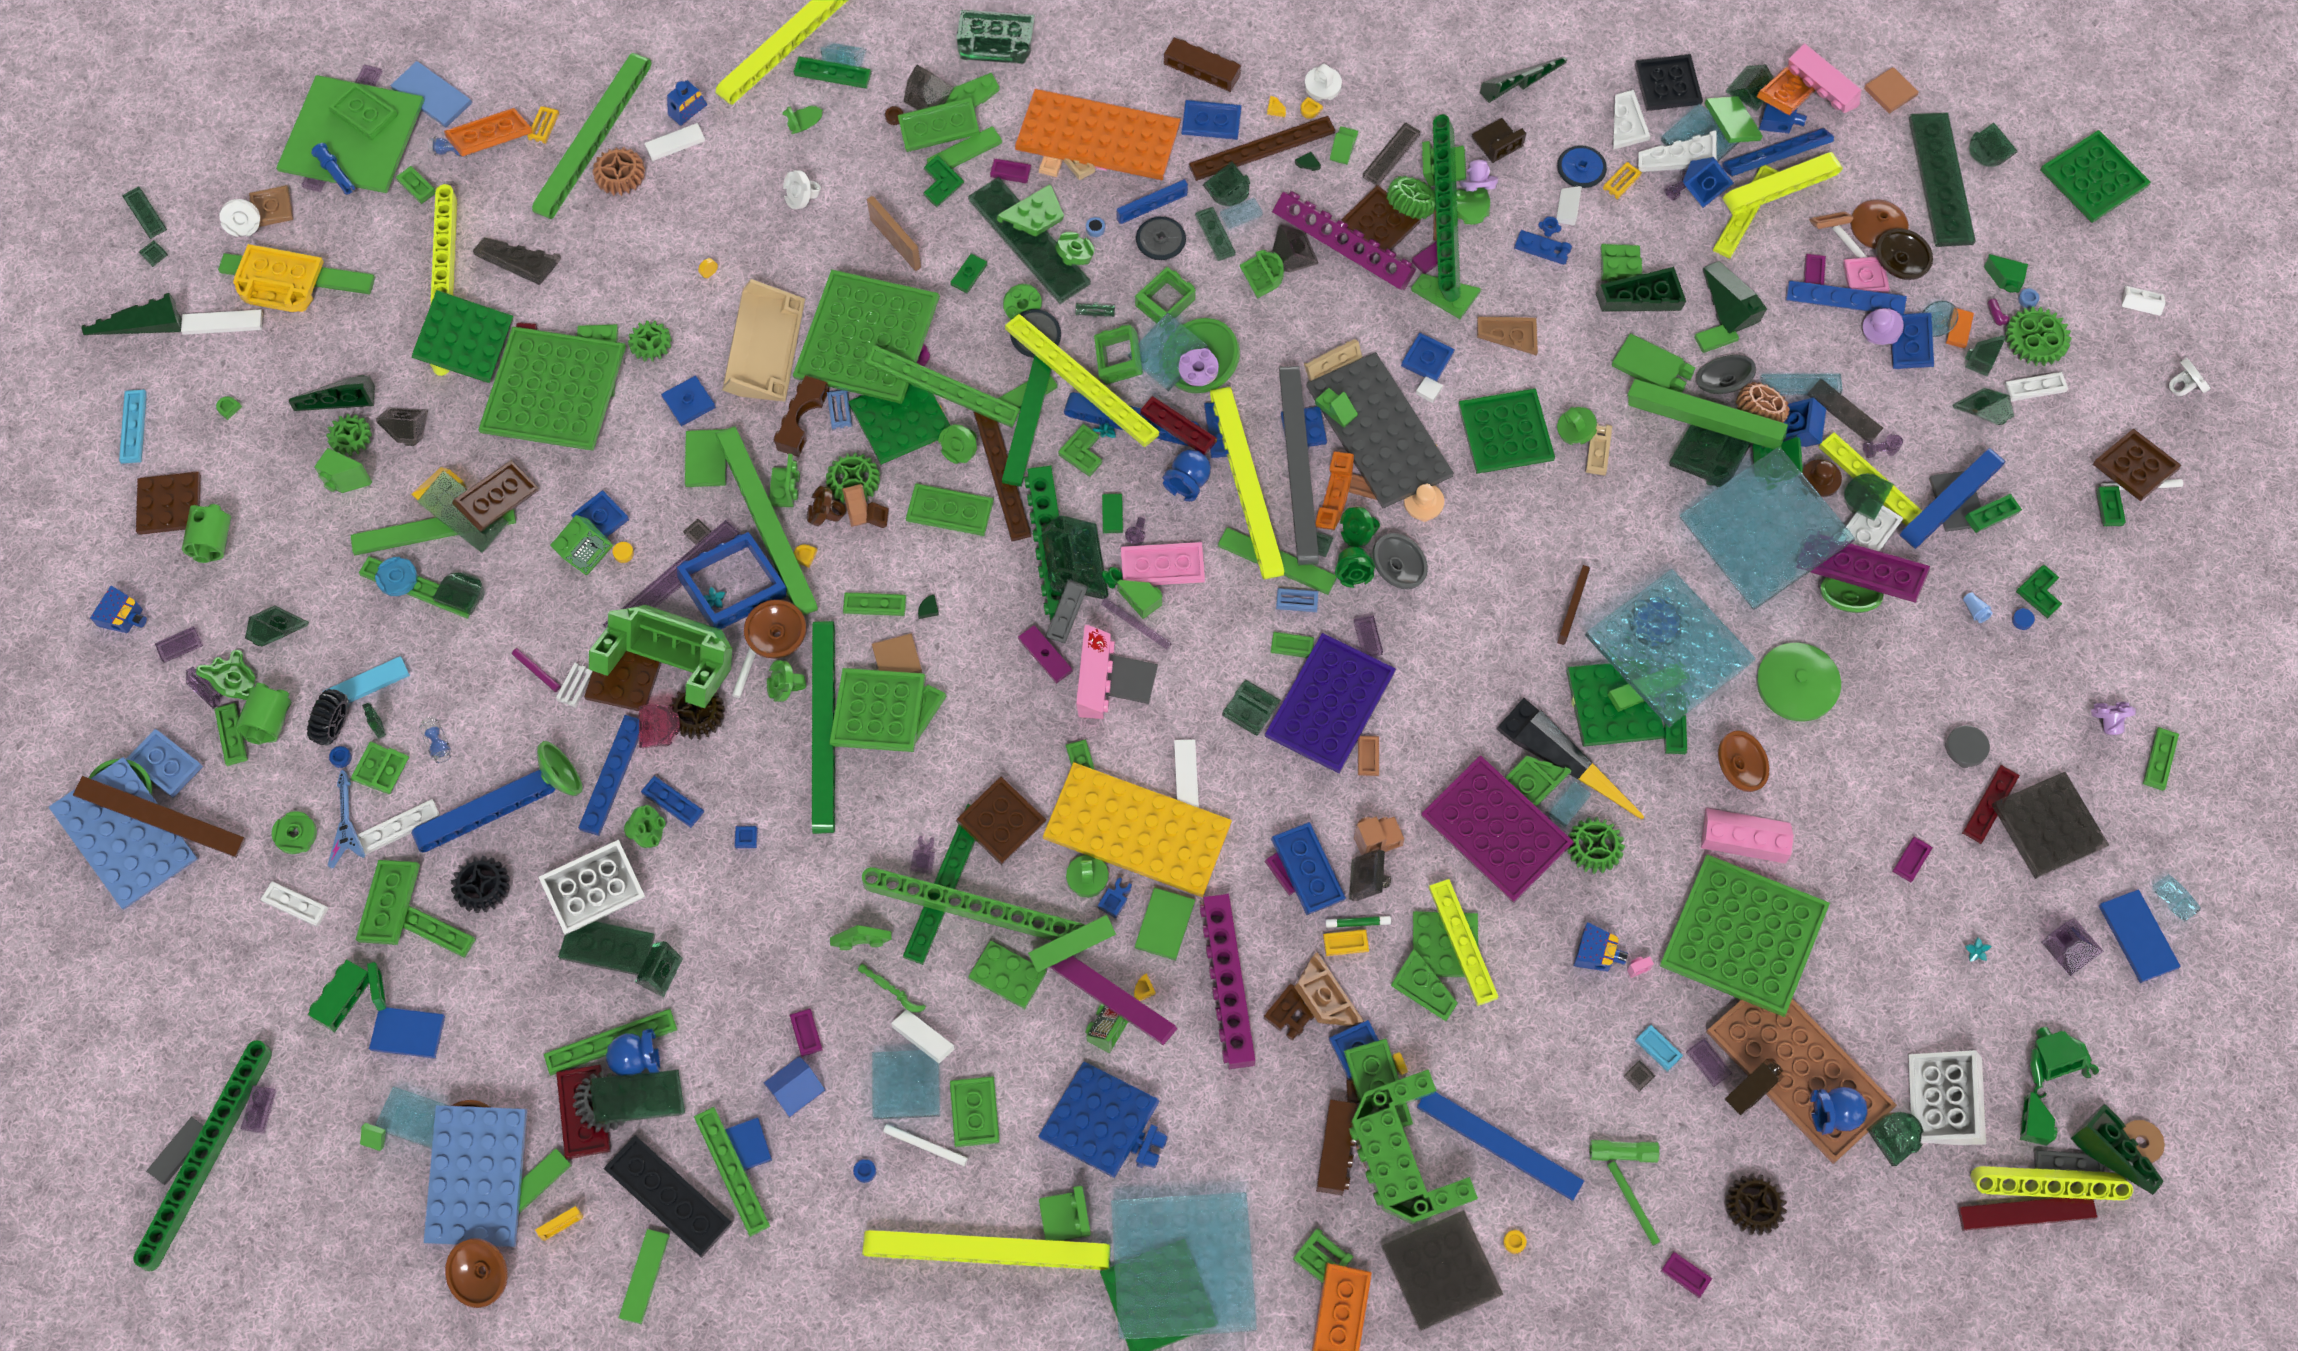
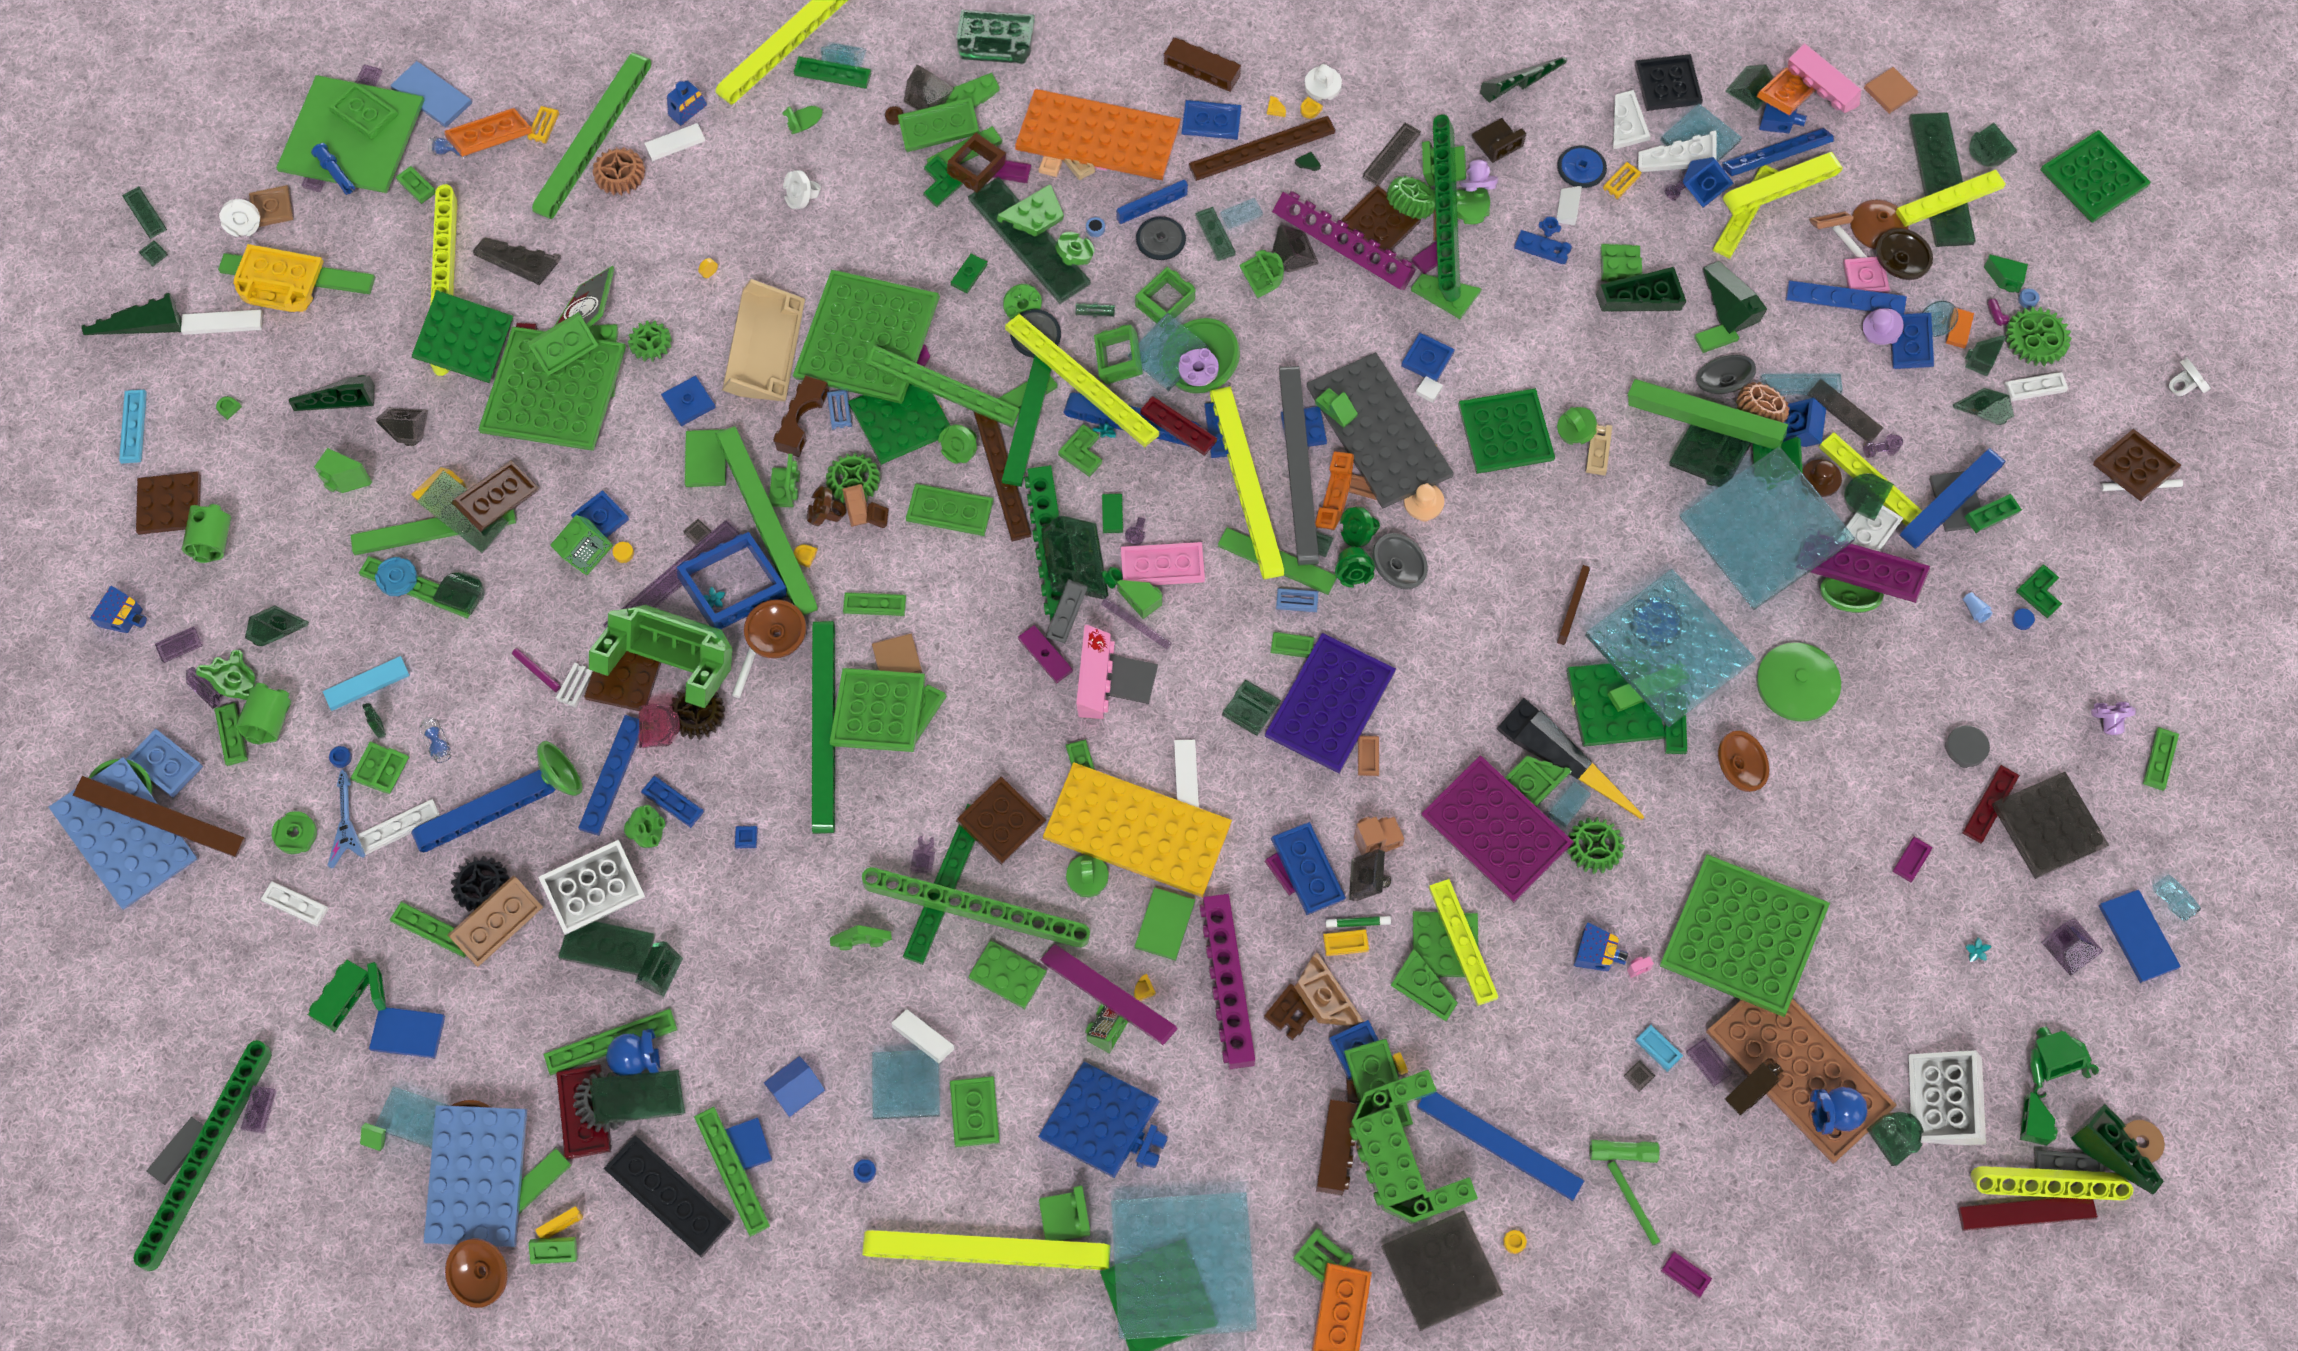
black gear [307,689,349,746] -> none
bright green gear [326,414,372,456] -> none
bright green tile [355,860,420,945] -> none
bright green tile [619,1229,670,1325] -> none
bright green tile [767,660,807,702] -> none
magenta tile [789,1008,823,1057] -> none
bright green piece [858,964,926,1012] -> none
medium nougat tile [867,196,921,272] -> none
white bar [883,1124,968,1167] -> none
dark green tile [918,594,939,619] -> none
bright green tile [1028,915,1117,973] -> none
blue plate [1098,878,1132,918] -> none
blue tile [1162,449,1211,502] -> none
clear green slope [1202,162,1250,207] -> none
tan plate [1304,339,1362,381] -> none
bright green slope [1330,126,1359,165] -> none
clear purple tile [1353,615,1383,657] -> none
medium nougat wing [1477,317,1538,356] -> none
bright green tile [1612,333,1696,393] -> none
bright pink slope [1701,808,1794,864] -> none
bright green tile [1704,96,1763,143] -> none
dark brown gear [1725,1174,1787,1236] -> none
magenta tile [1804,254,1826,285] -> none
green plate [2096,486,2126,527] -> none
white slope [2122,286,2166,316] -> none
none -> medium nougat plate [447,875,543,967]
none -> bright green piece [527,266,615,376]
none -> bright green plate [528,1237,578,1264]
none -> reddish brown window [947,133,1006,193]
none -> neon yellow plate [1896,169,2006,227]

